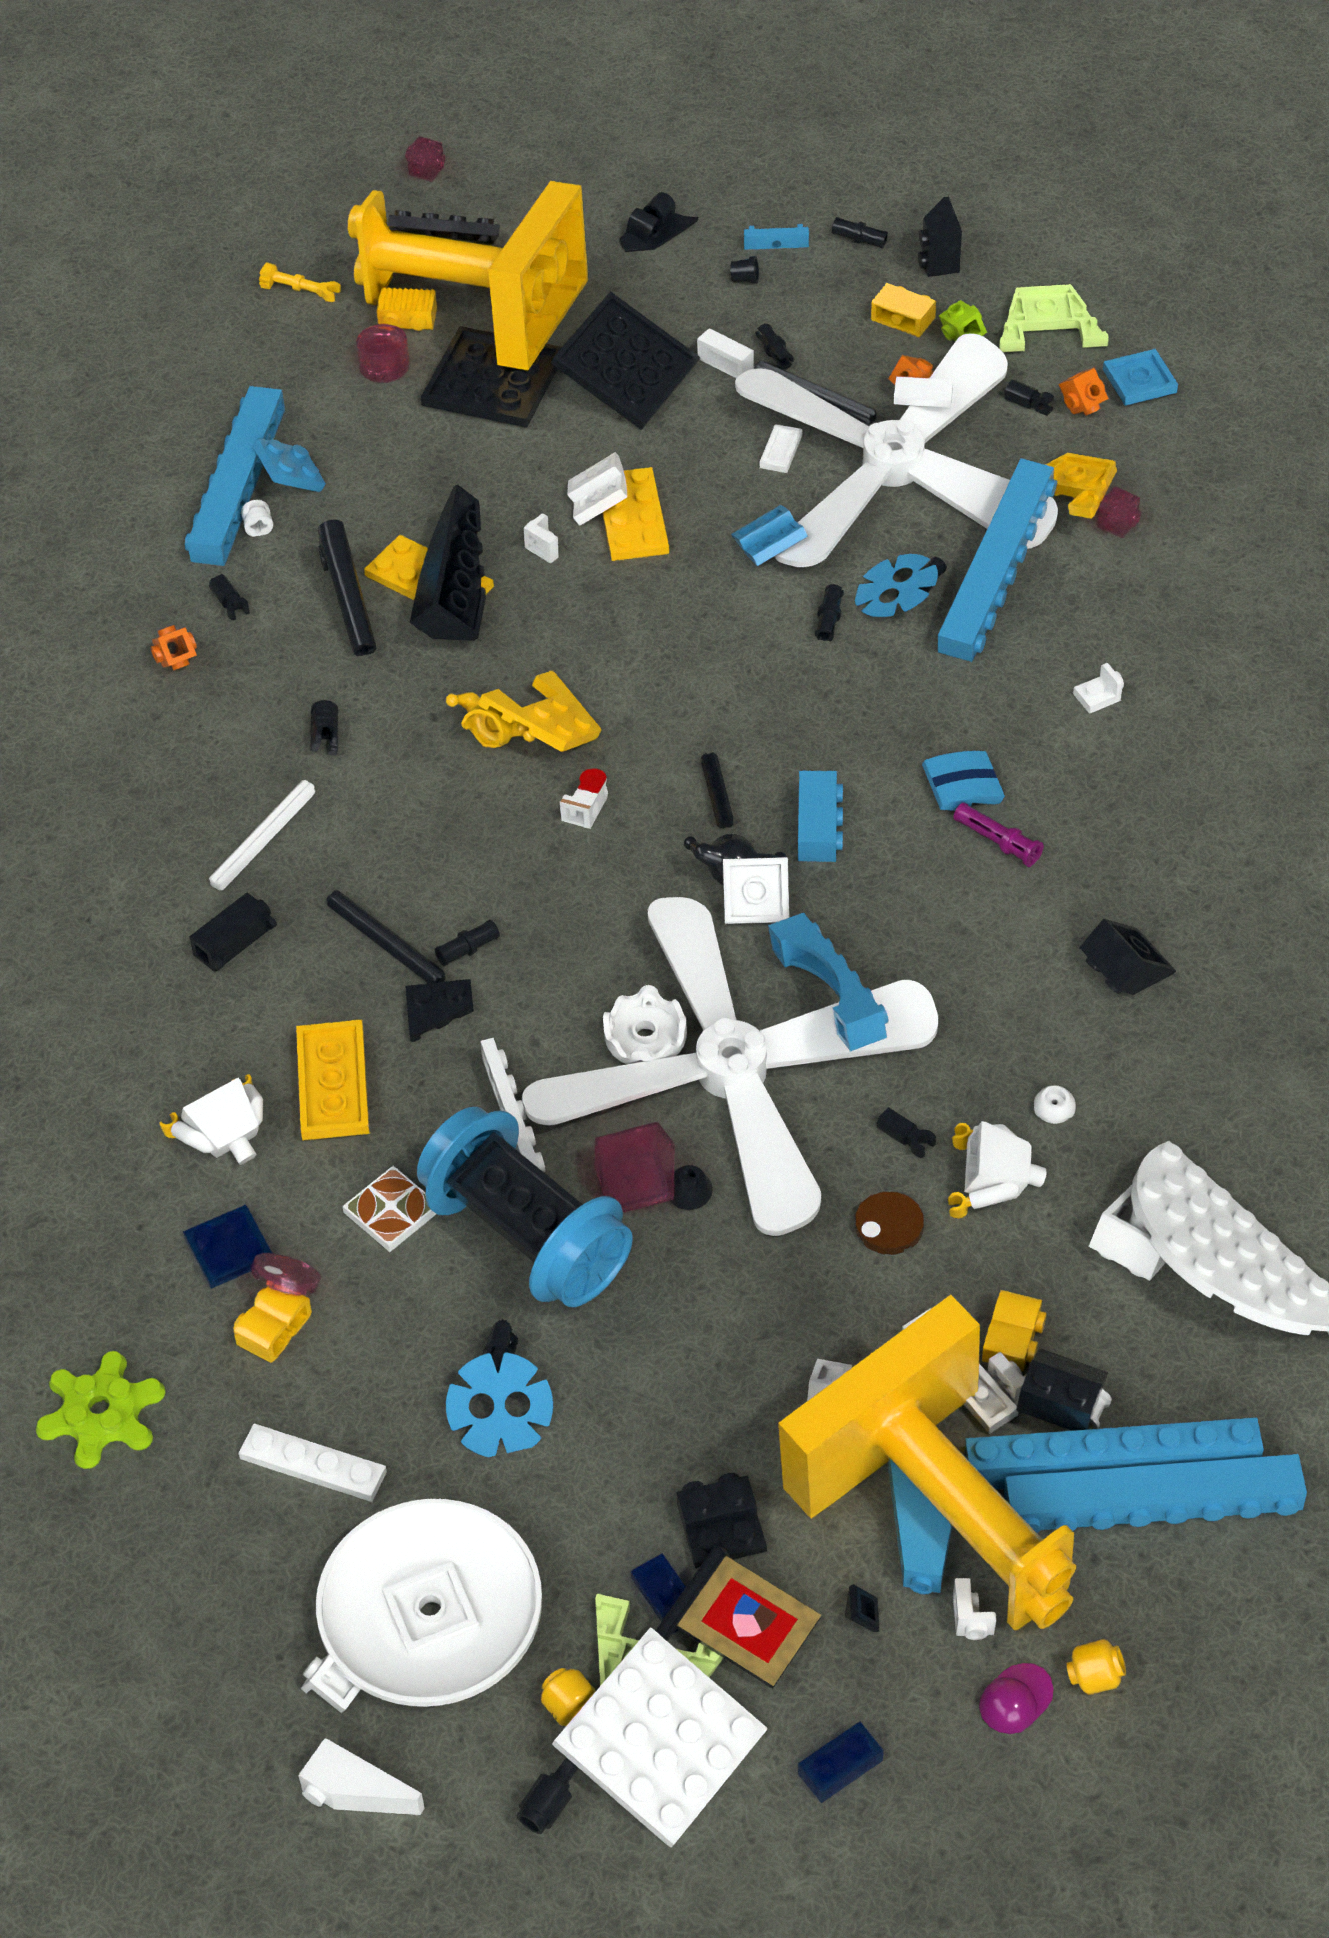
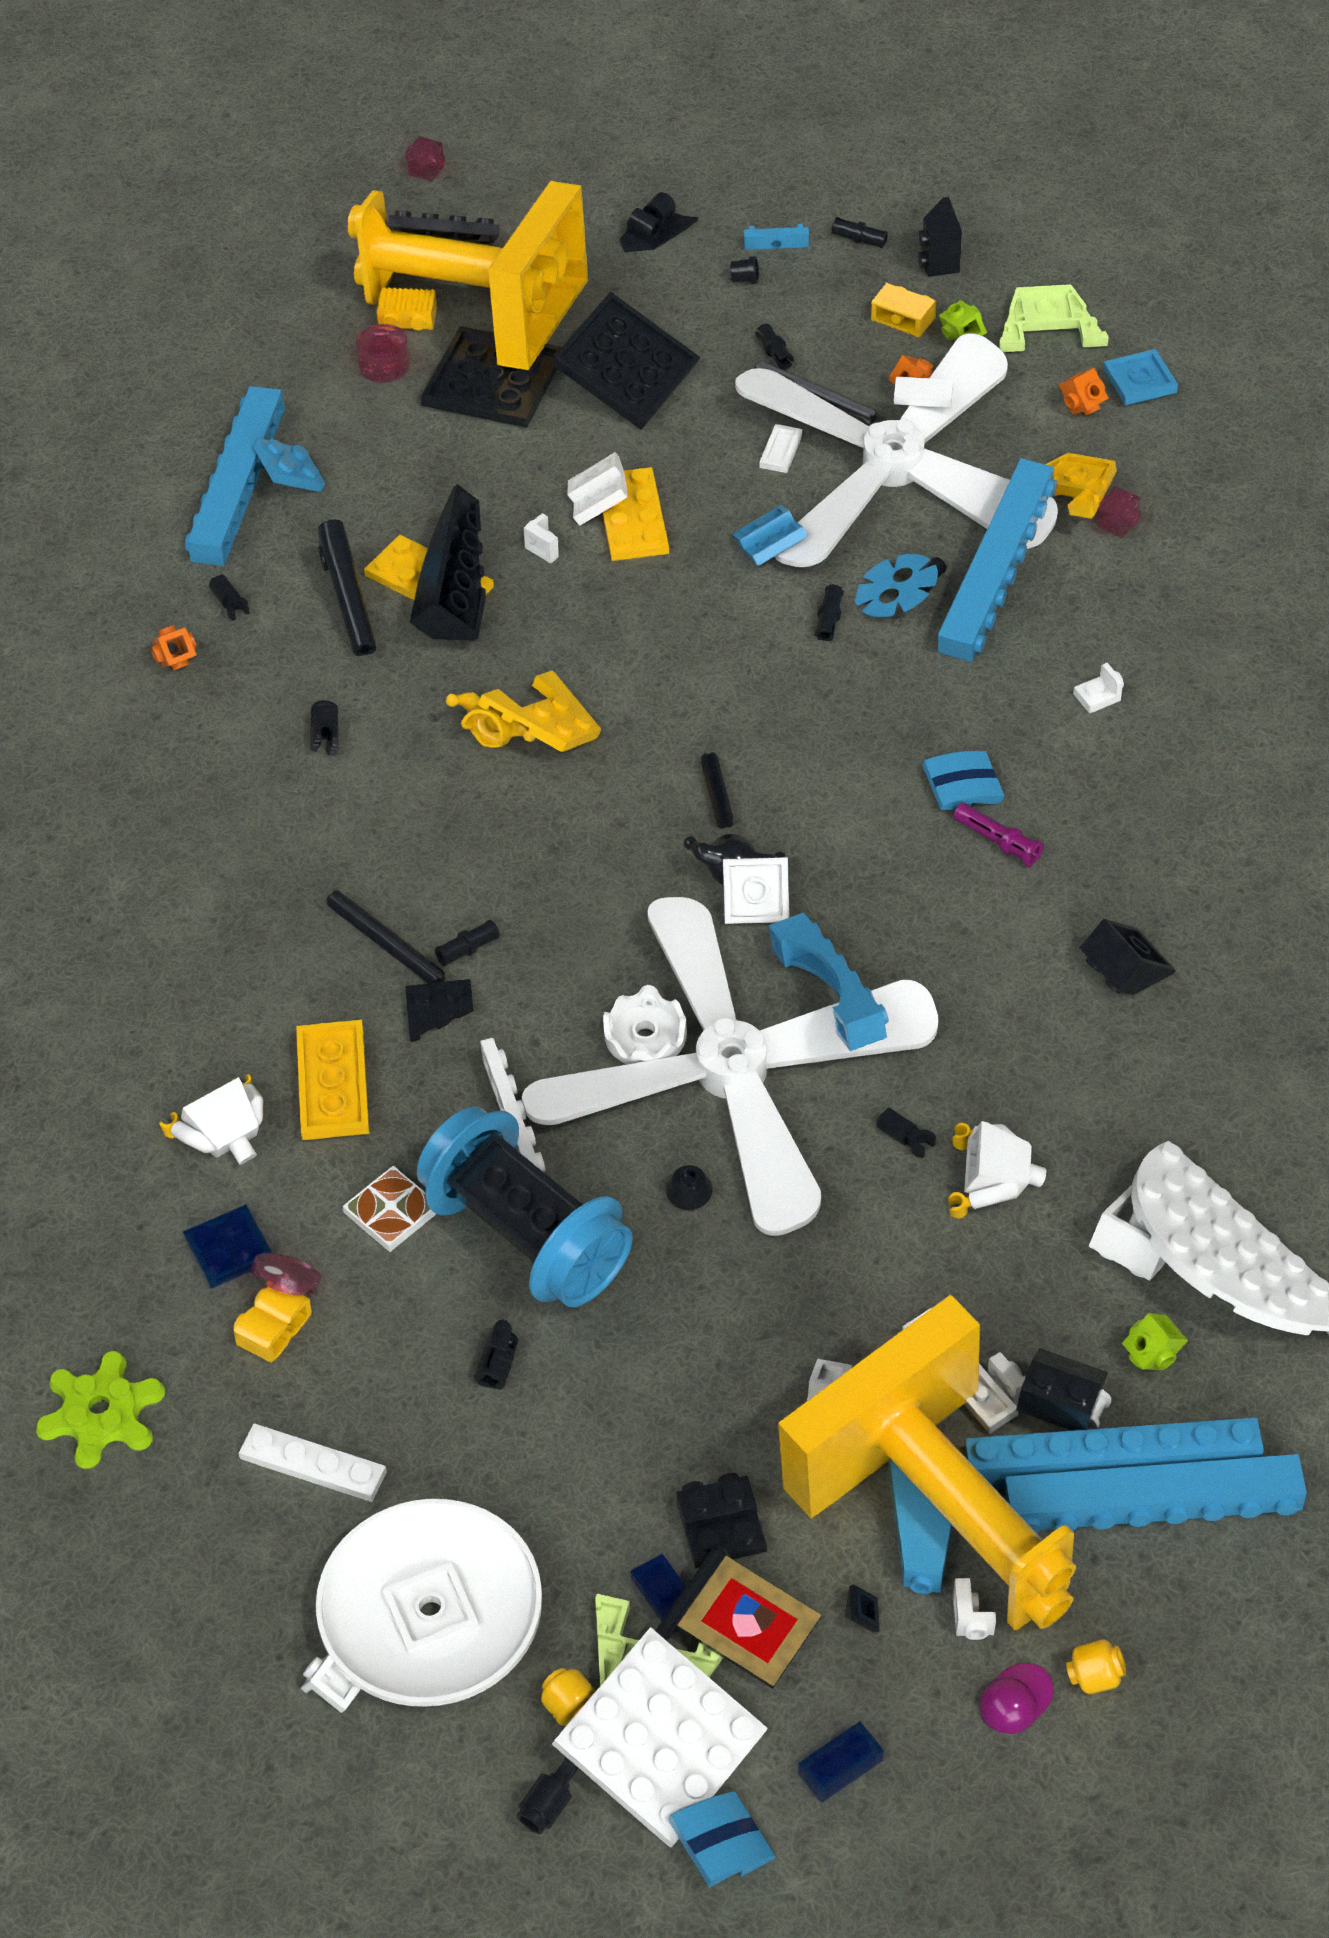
black brick [189,892,277,972] -> none
white axle [209,780,315,891] -> none
white wheel [241,500,273,537] -> none
yellow piece [259,262,341,302] -> none
white slope [298,1738,425,1815] -> none
dark azure piece [446,1352,553,1457] -> none
white leg [560,768,608,829] -> none
clear pink slope [594,1122,675,1212] -> none
white piece [697,328,754,378] -> none
dark azure brick [798,771,843,862] -> none
reddish brown tile [855,1191,924,1255] -> none
yellow brick [982,1290,1047,1372] -> none
black bar [1005,380,1054,416] -> none
white plate [1034,1085,1076,1124] -> none
none -> dark azure slope [669,1791,775,1888]
none -> lime brick [1121,1313,1188,1371]

